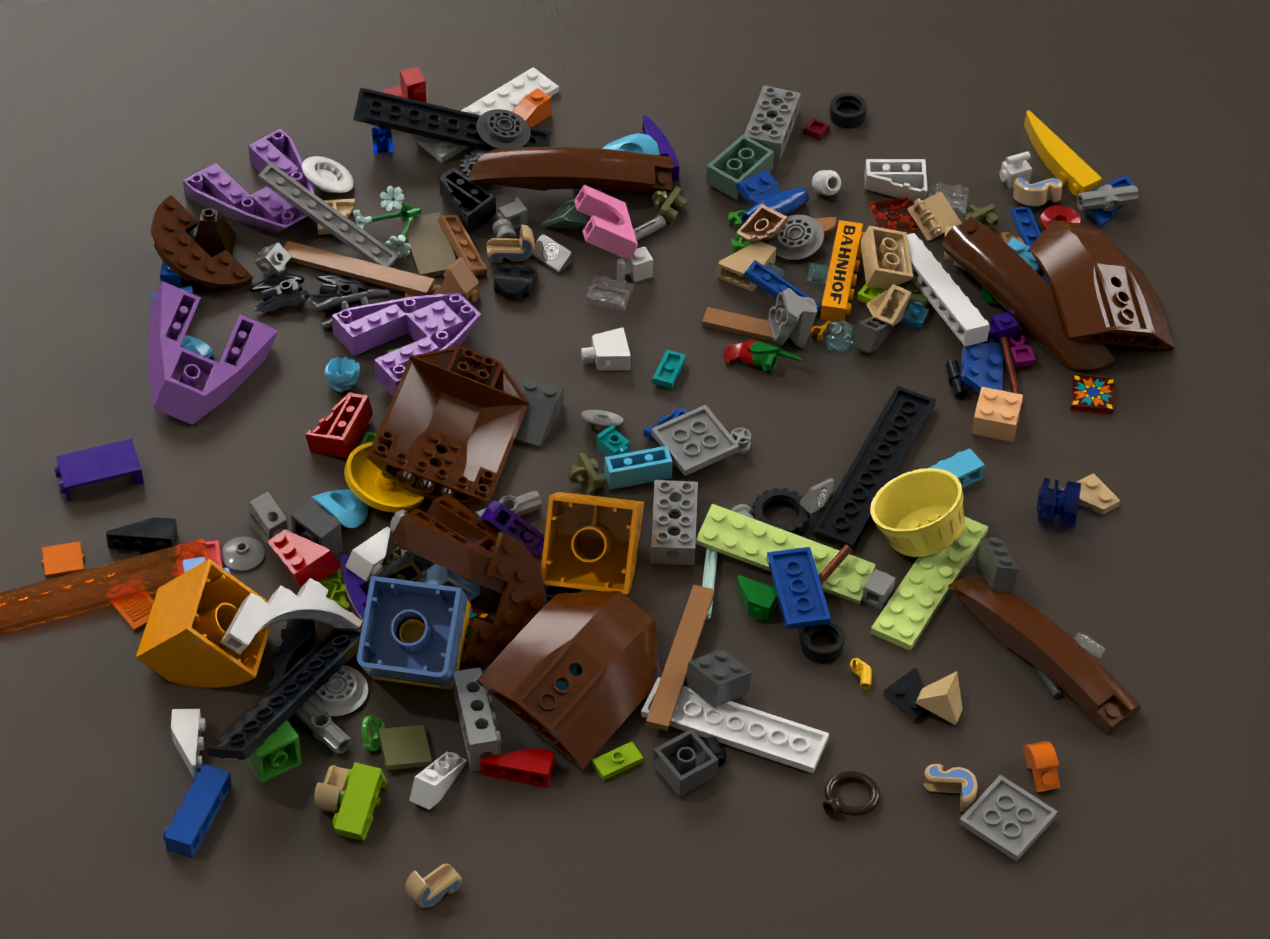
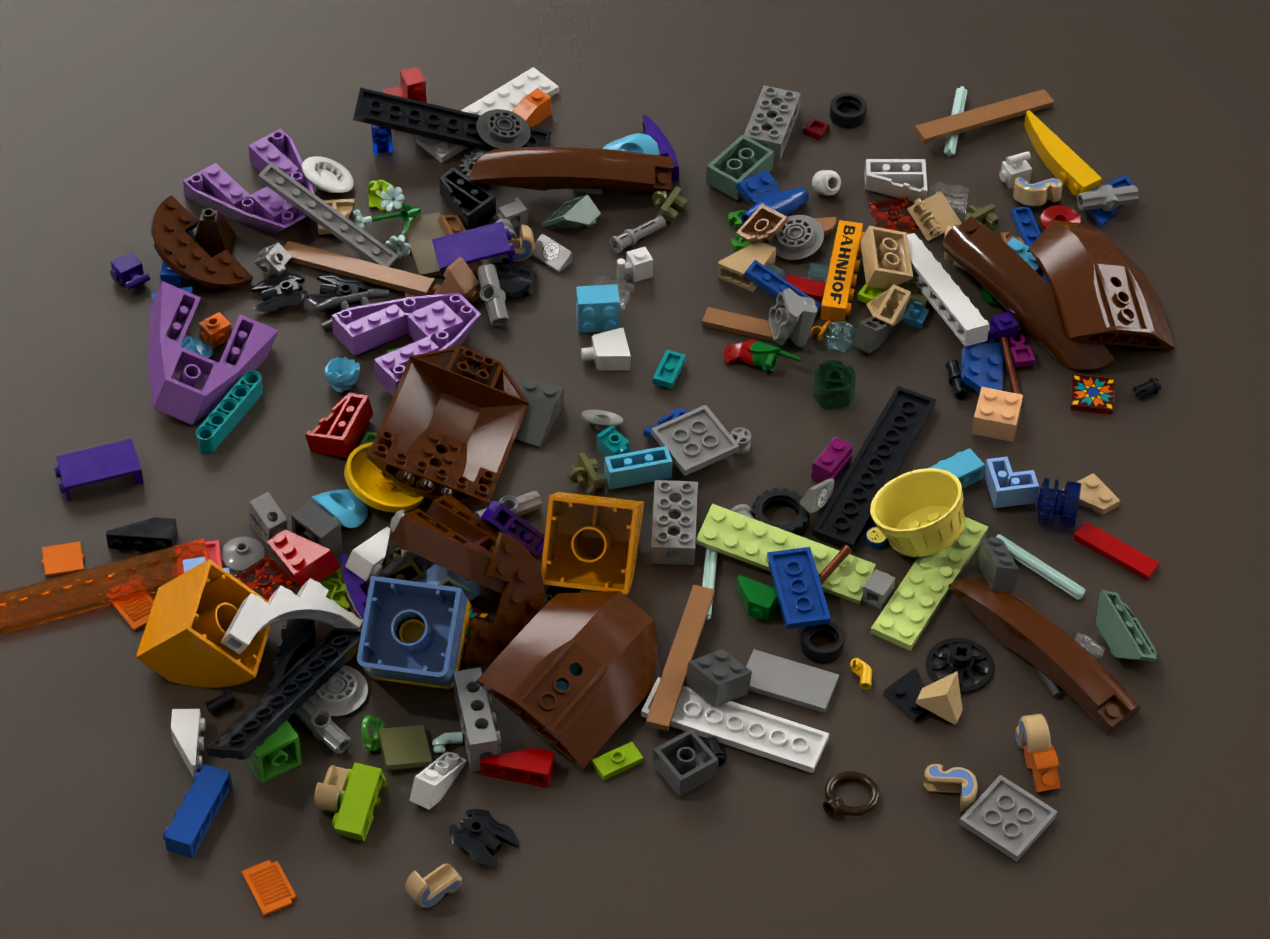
bright pink arch [574,185,638,259] -> none
none -> dark purple brick [110,252,150,290]
none -> teal beam [196,371,263,454]
none -> orange brick [198,312,232,349]
none -> black pin [205,690,236,715]
none -> clear red tile [234,555,295,601]
none -> orange window [241,860,297,917]
none -> lime piece [367,180,396,211]
none -> dark purple panel [432,221,516,281]
none -> light aqua arm [432,732,463,753]
none -> black piece [449,809,519,868]
none -> light grey piece [477,264,509,326]
none -> medium azure brick [576,284,620,333]
none -> light grey tile [746,649,839,713]
none -> red tile [785,274,826,302]
none -> magenta brick [811,437,853,483]
none -> clear green brick [813,360,856,409]
none -> tile [865,527,887,548]
none -> medium nougat tile [914,89,1054,144]
none -> black wheel [926,638,993,693]
none -> light aqua axle [944,86,968,157]
none -> light blue brick [984,457,1039,508]
none -> light aqua axle [996,534,1086,600]
none -> tan animal [1016,714,1051,753]
none -> red tile [1073,521,1160,581]
none -> sand green wedge [1096,590,1157,662]
none -> black pin [1133,378,1161,399]

